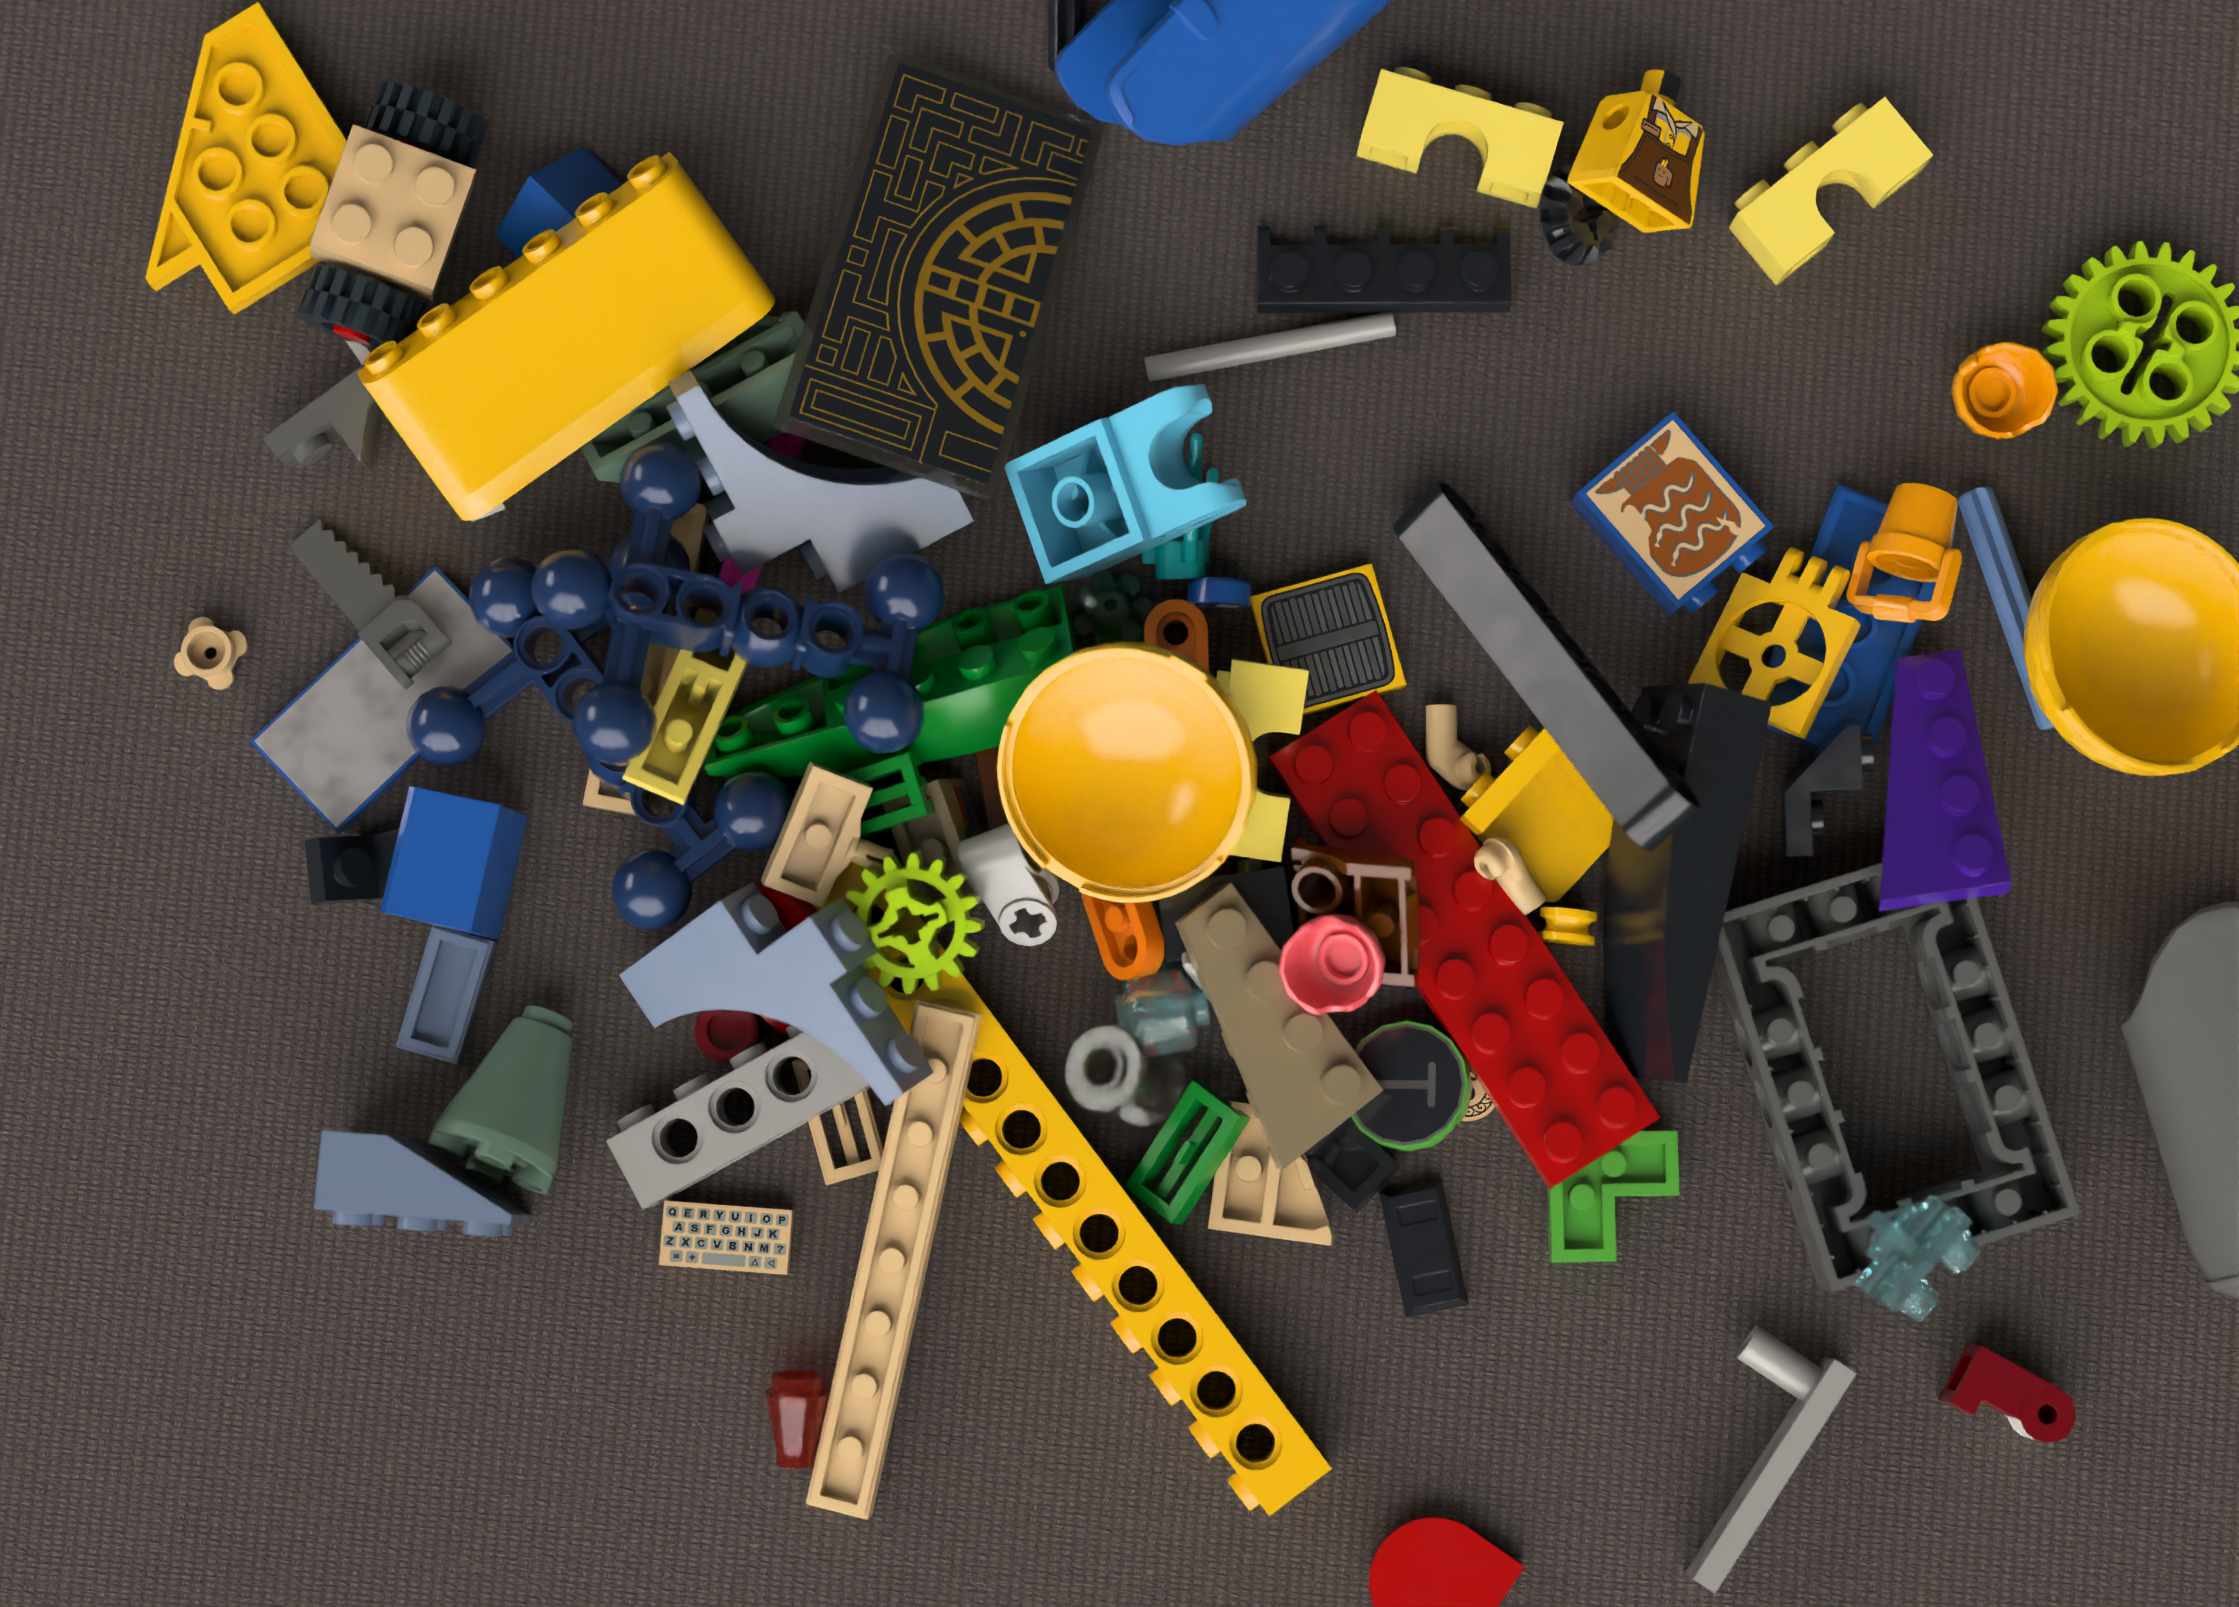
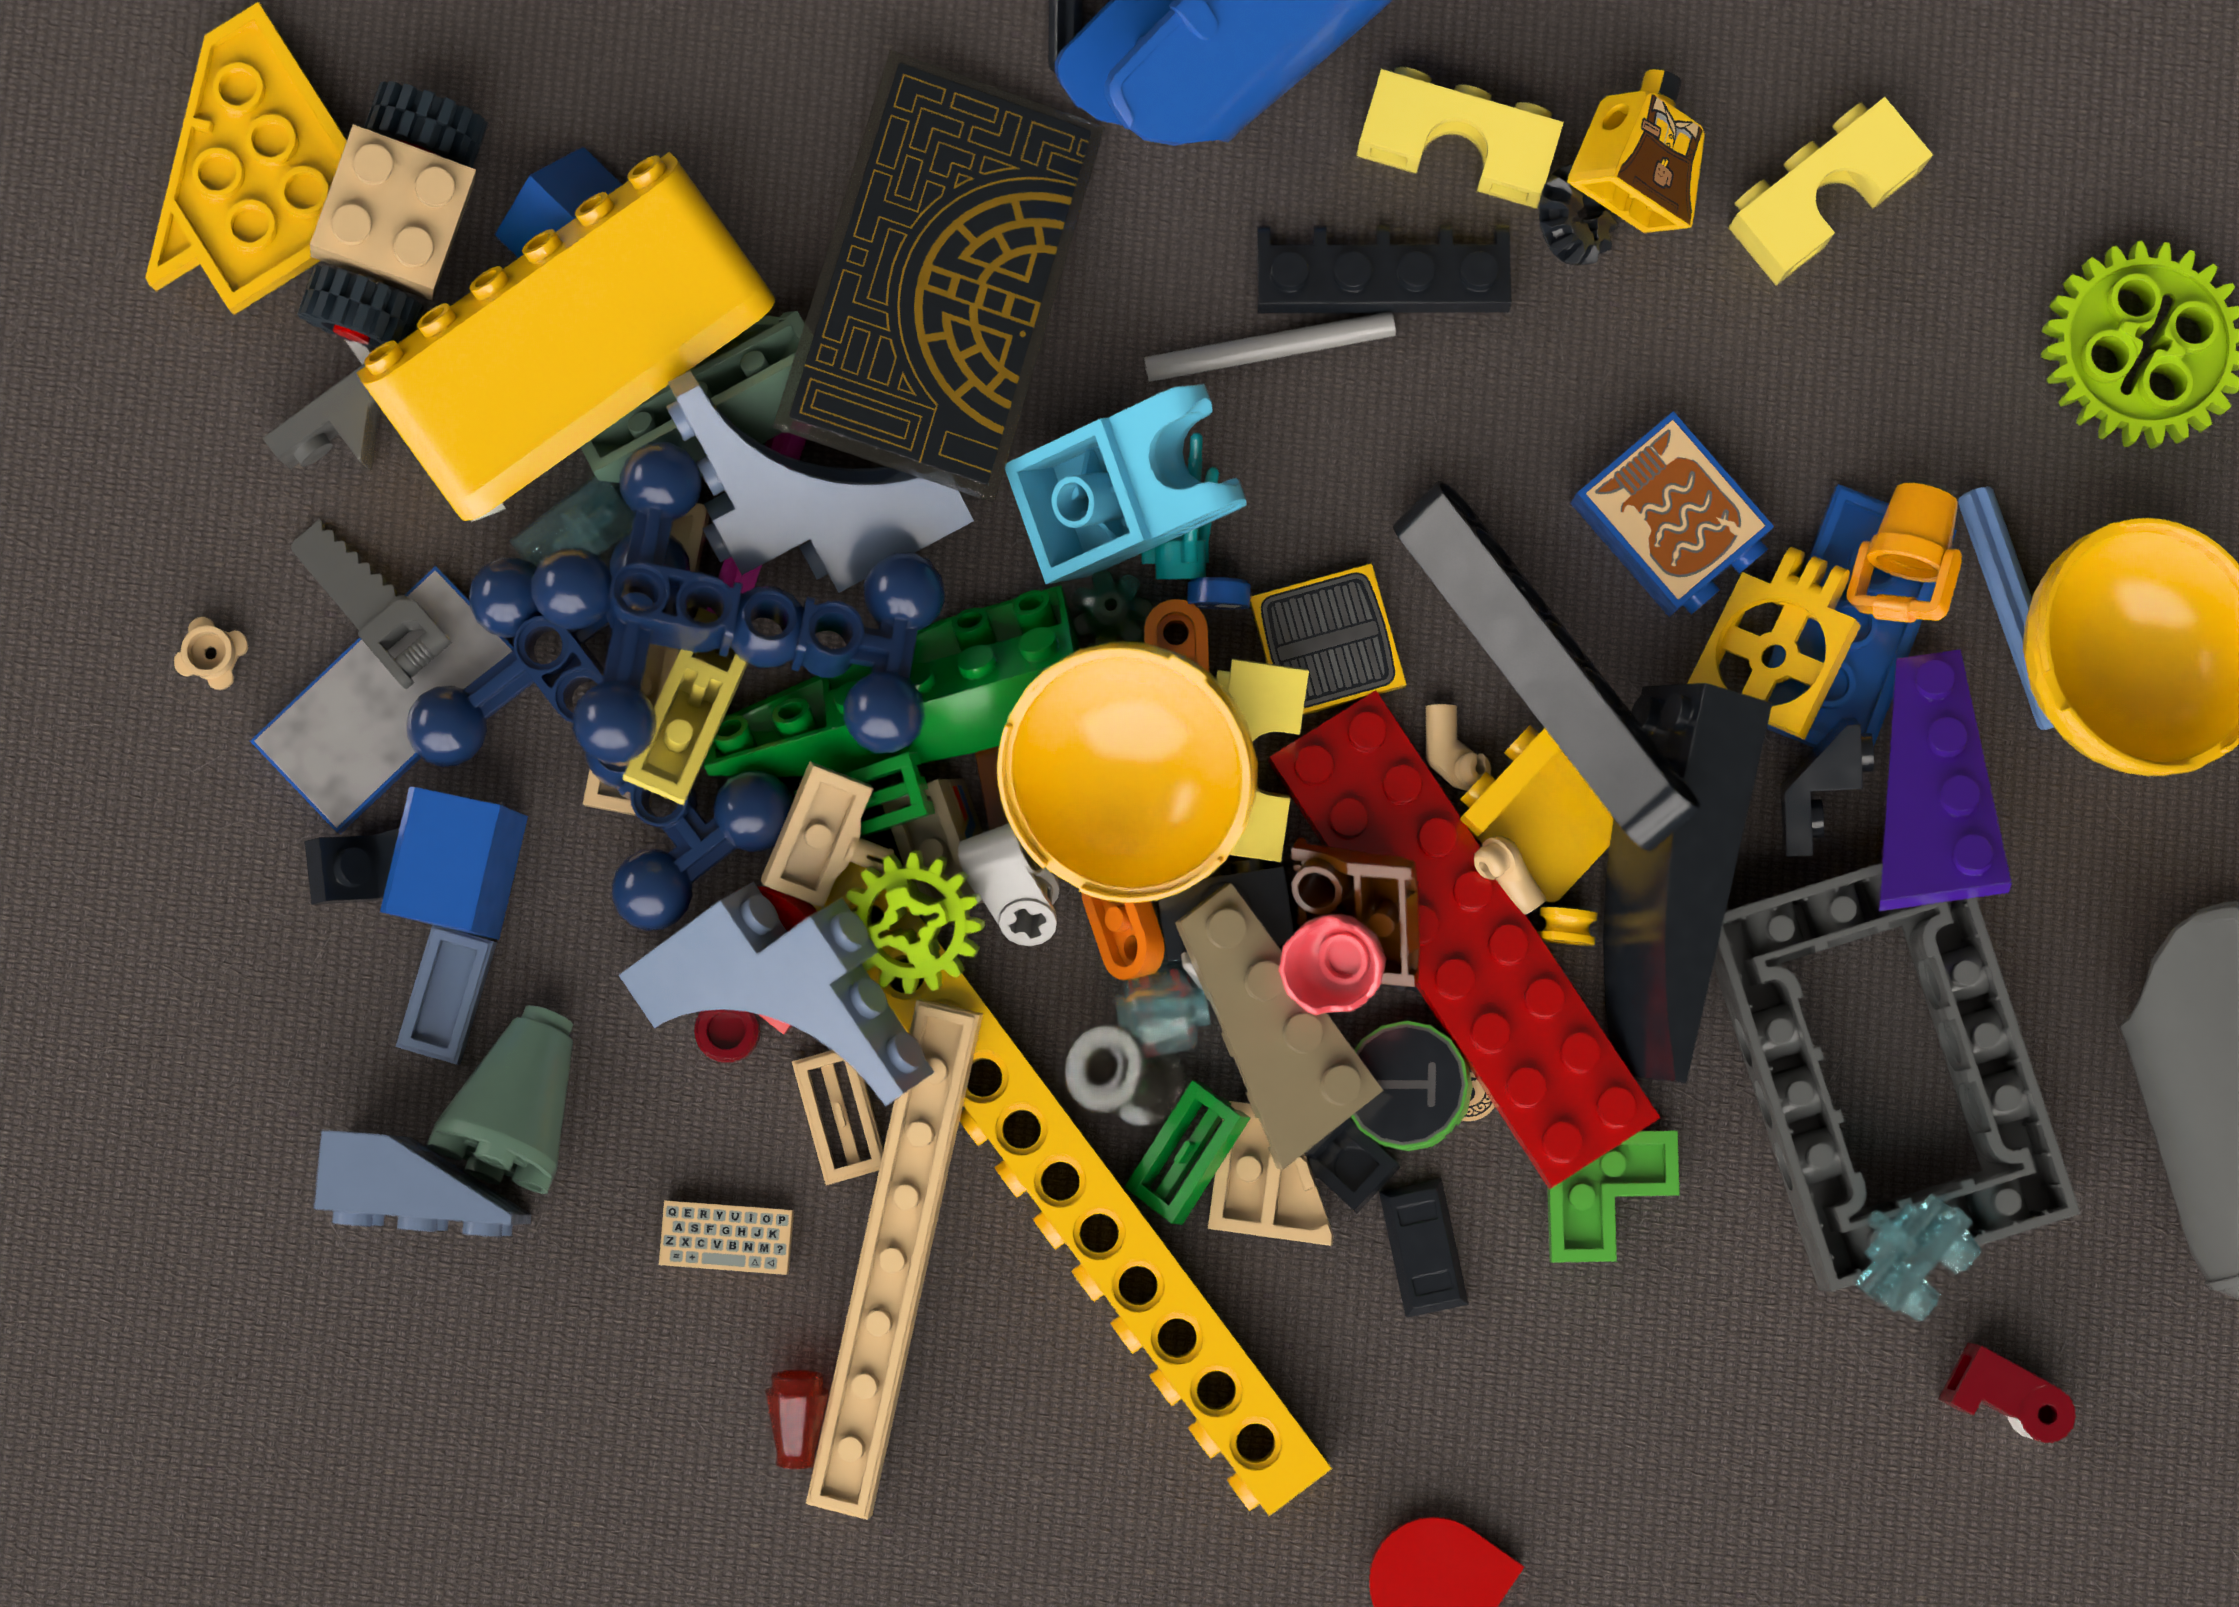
light grey brick [606,1025,871,1209] -> none
light grey piece [1685,1325,1857,1593] -> none
light orange hair [1951,342,2059,439] -> none
none -> clear light blue hips [509,475,634,567]

